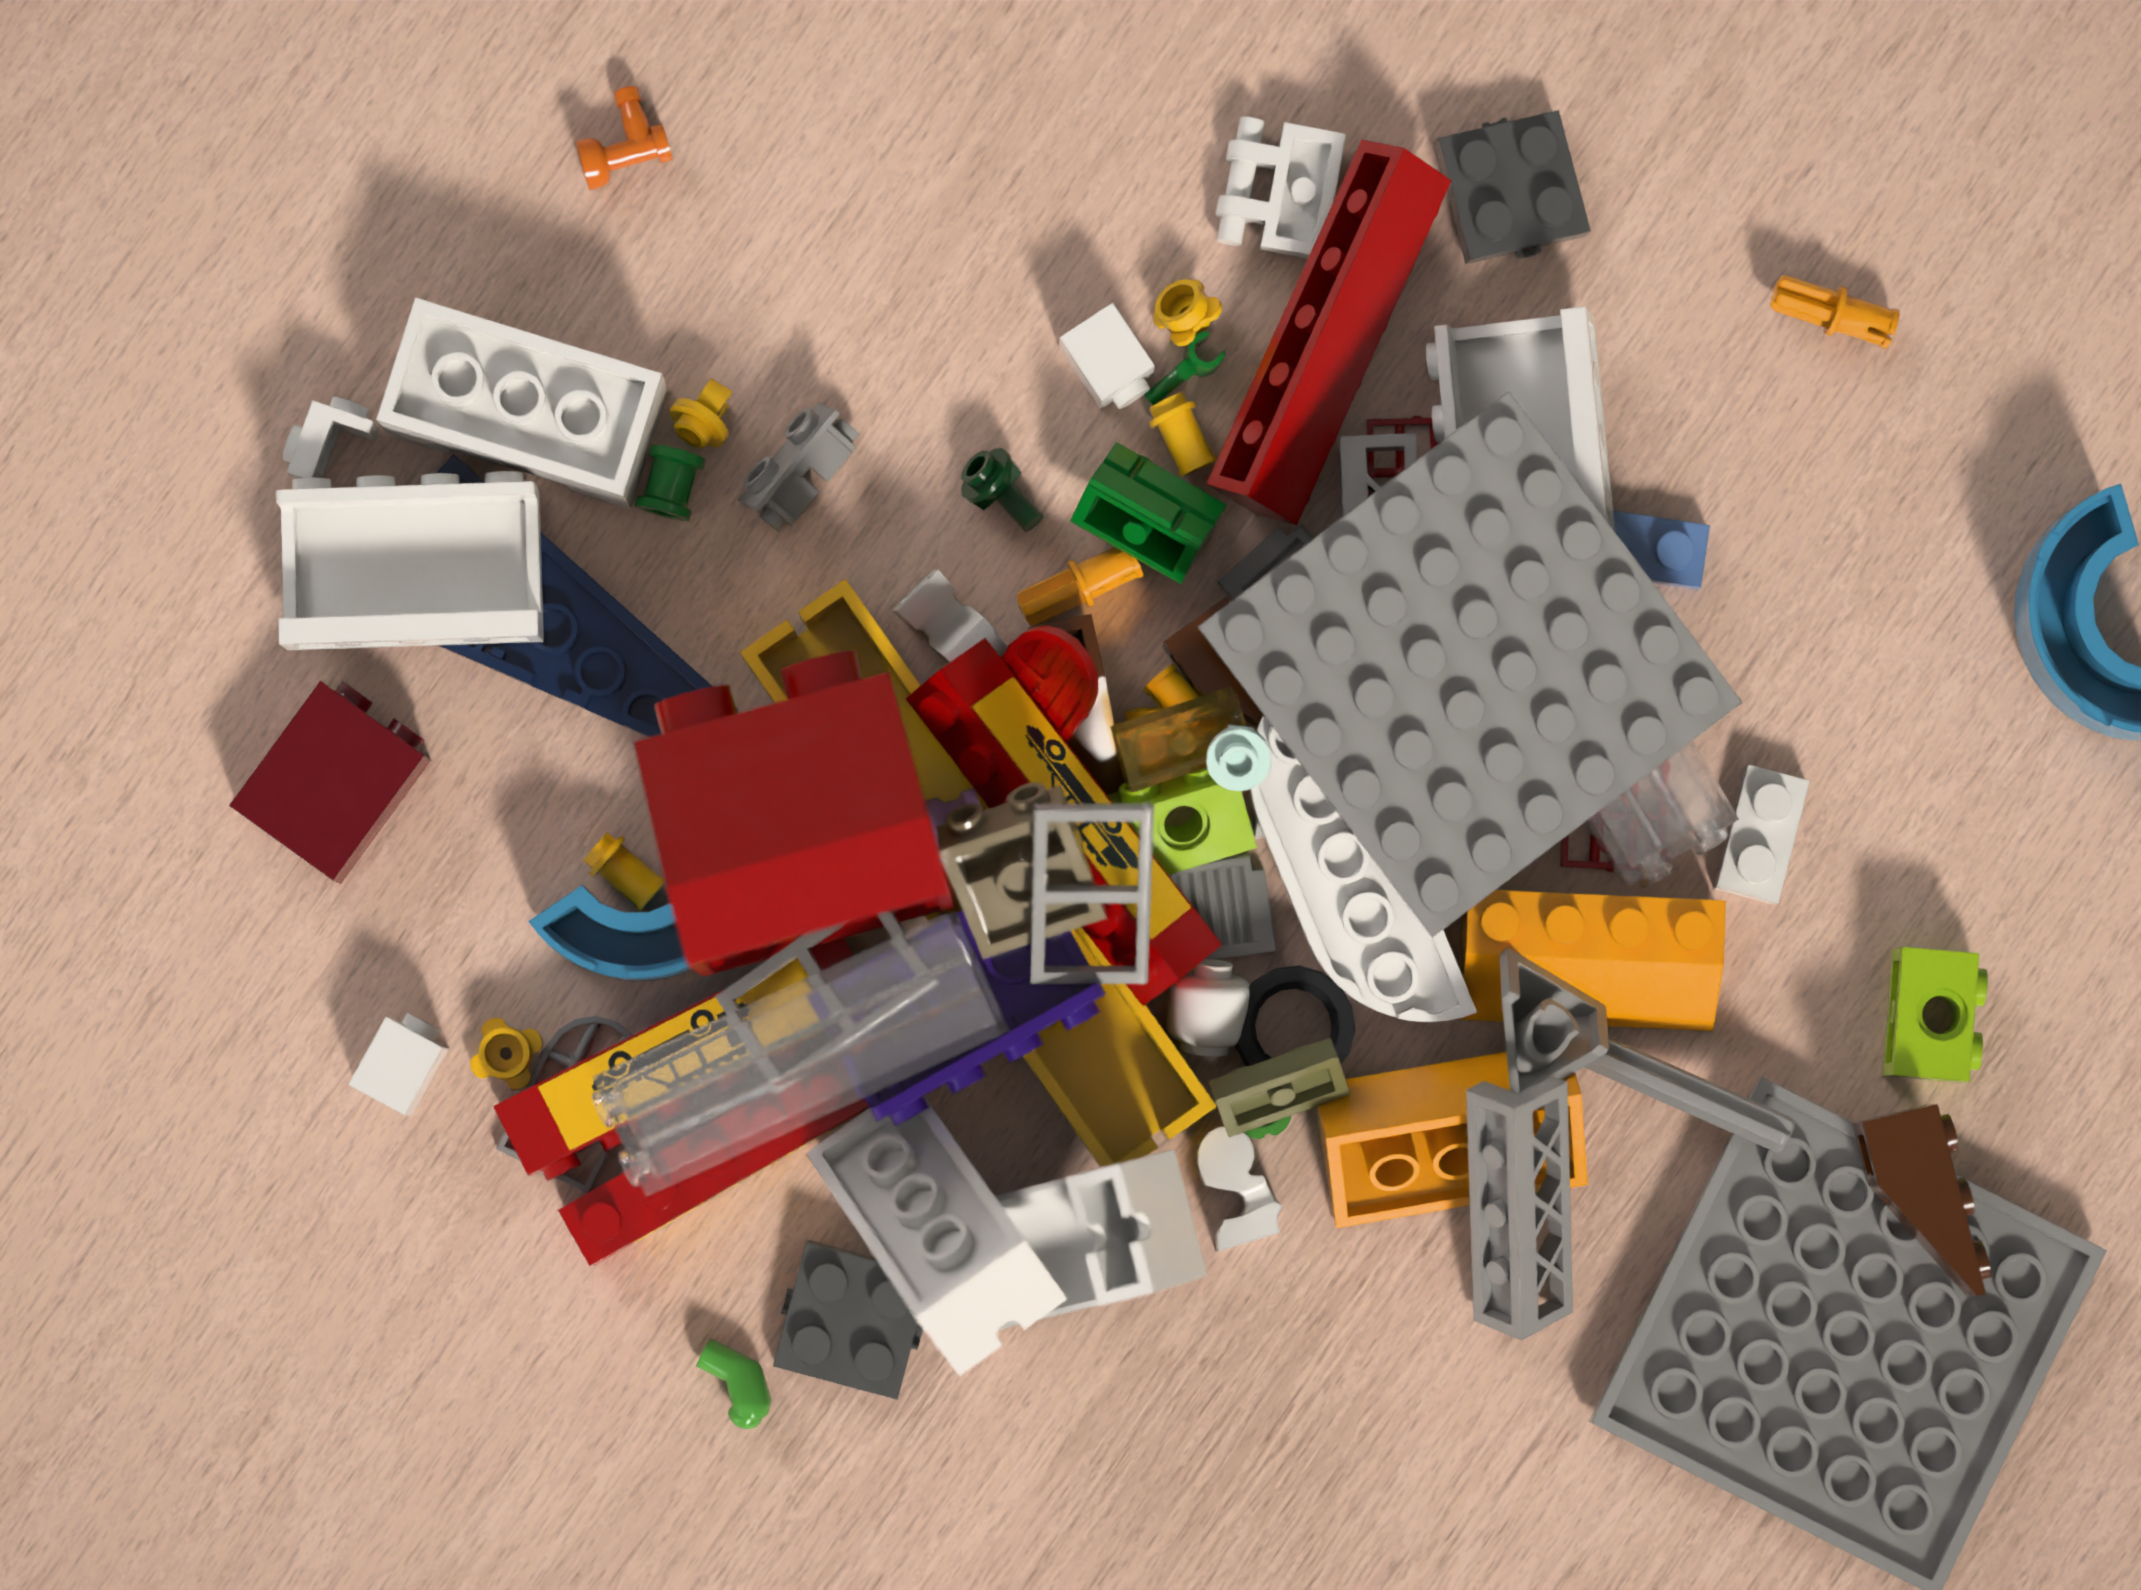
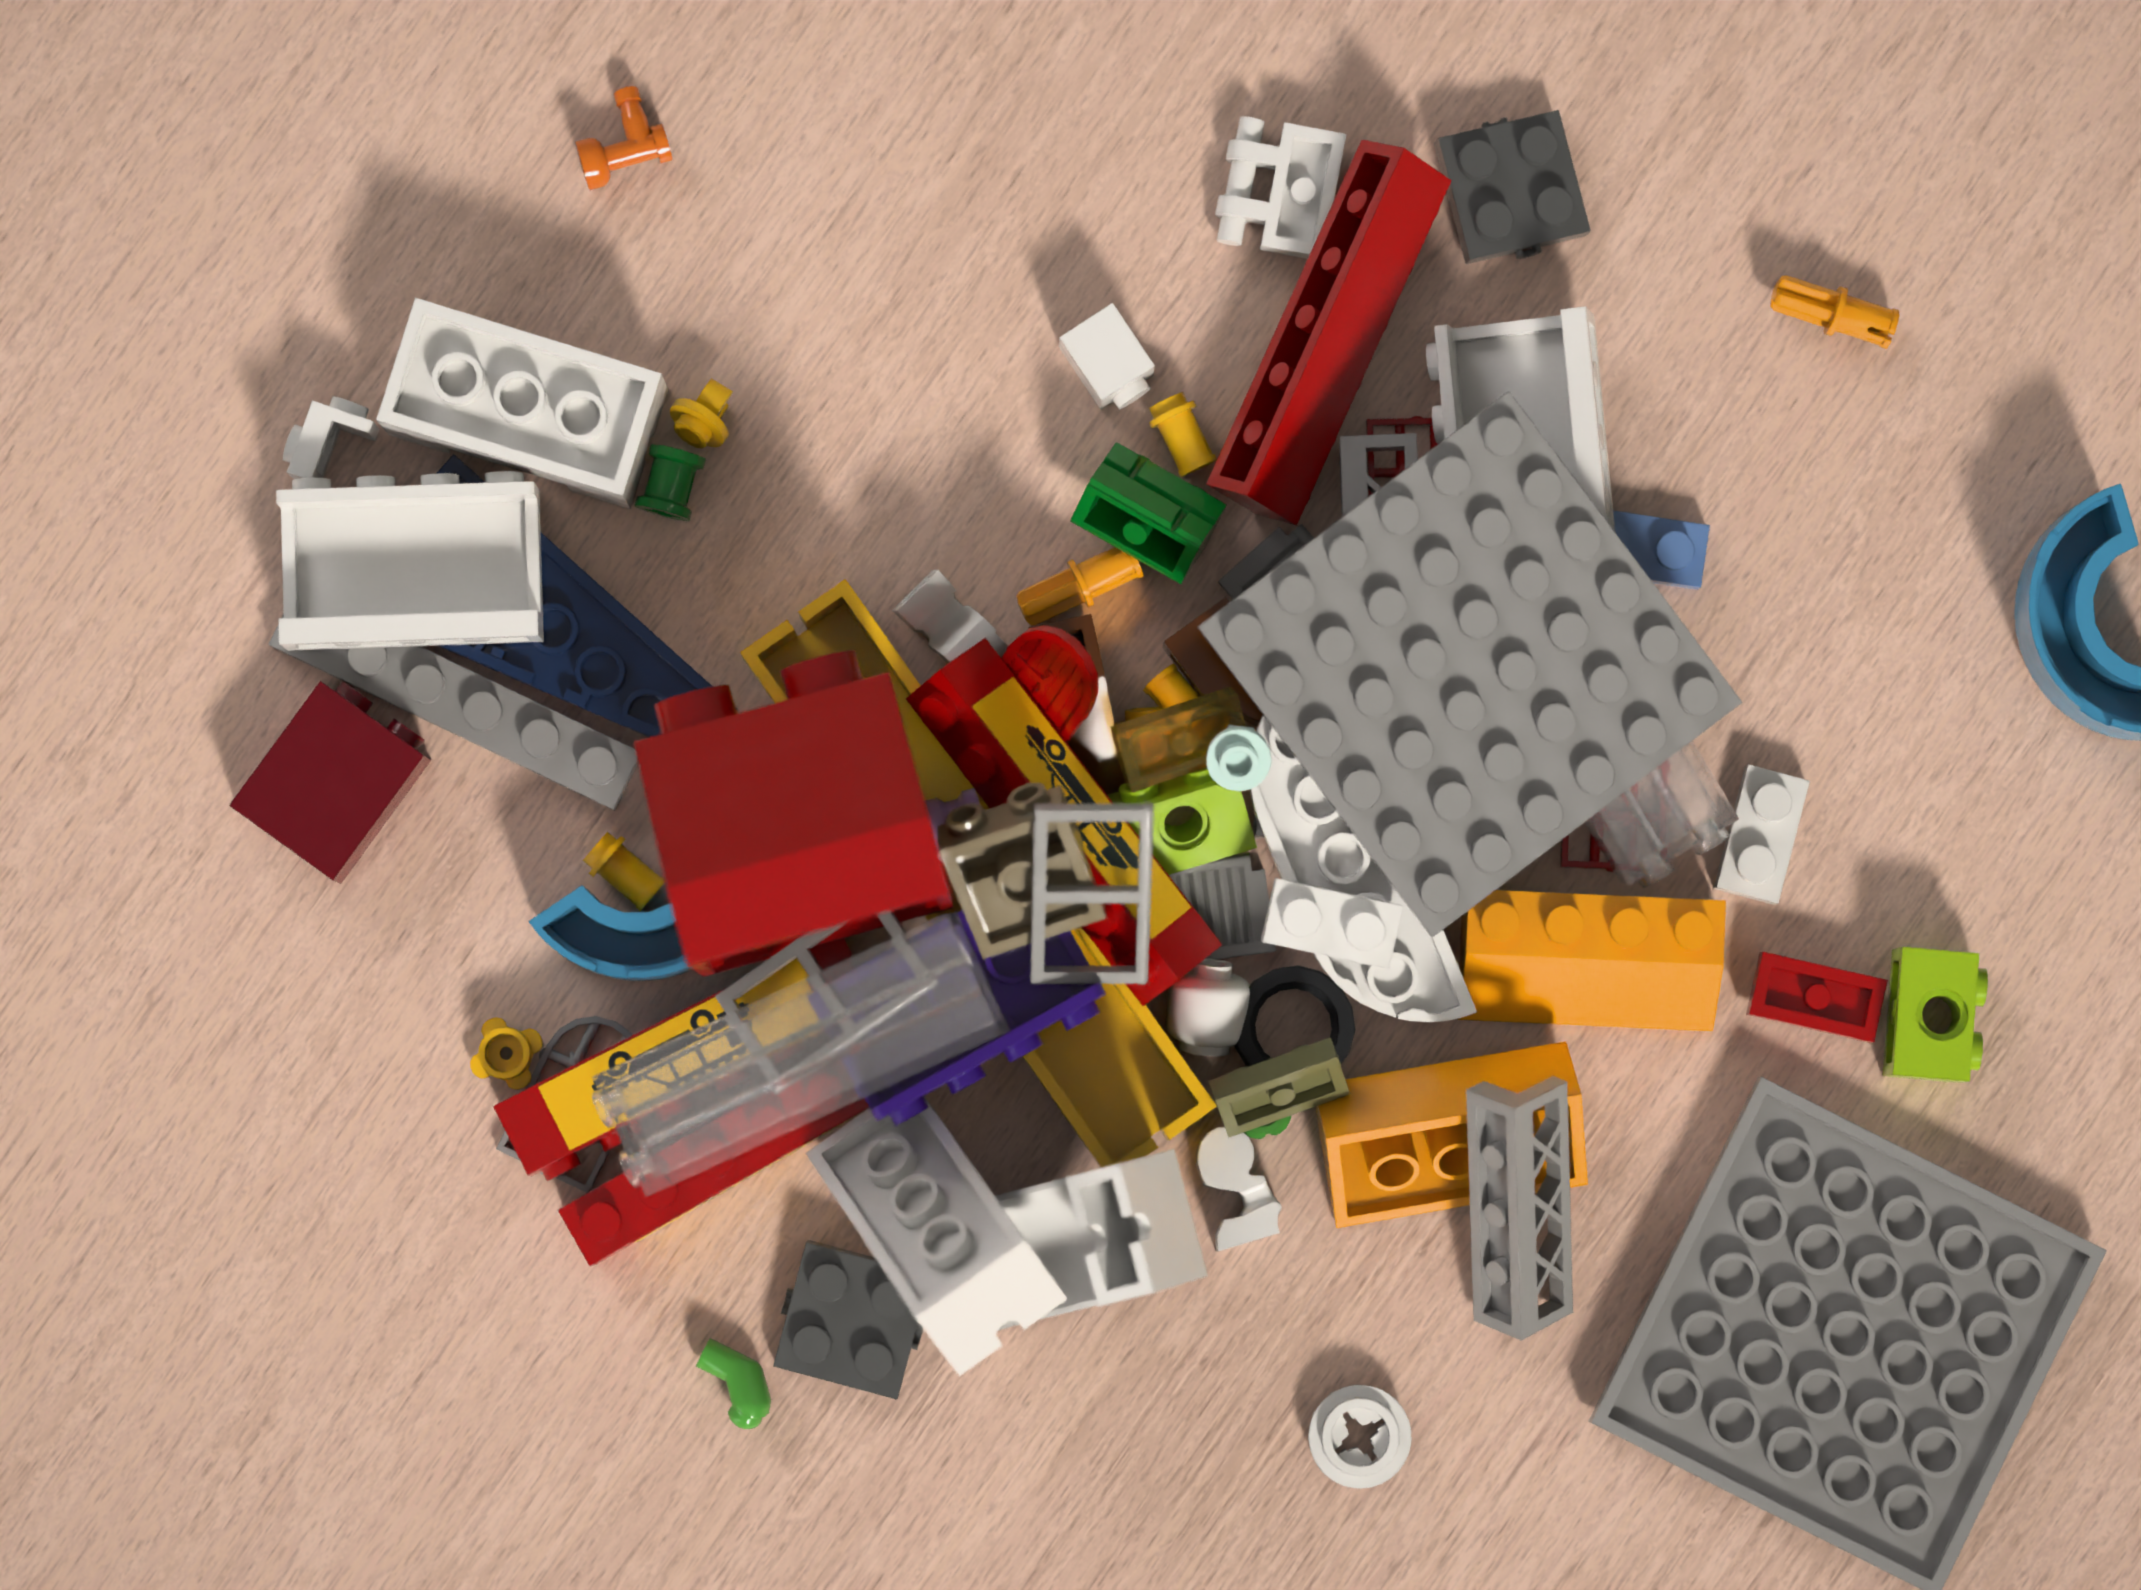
white brick [348,1012,449,1116] -> none
light grey hinge [738,402,859,532] -> none
dark green plate [961,448,1043,532] -> none
green hand [1144,332,1225,406] -> none
yellow plate [1153,279,1222,346] -> none
light grey slope [1499,947,1609,1094] -> none
light grey axle [1585,1037,1795,1152] -> none
reddish brown slope [1852,1104,1991,1296] -> none
none -> light grey plate [268,614,638,811]
none -> white plate [1261,878,1403,969]
none -> white gear [1308,1384,1411,1489]
none -> red plate [1746,952,1888,1043]

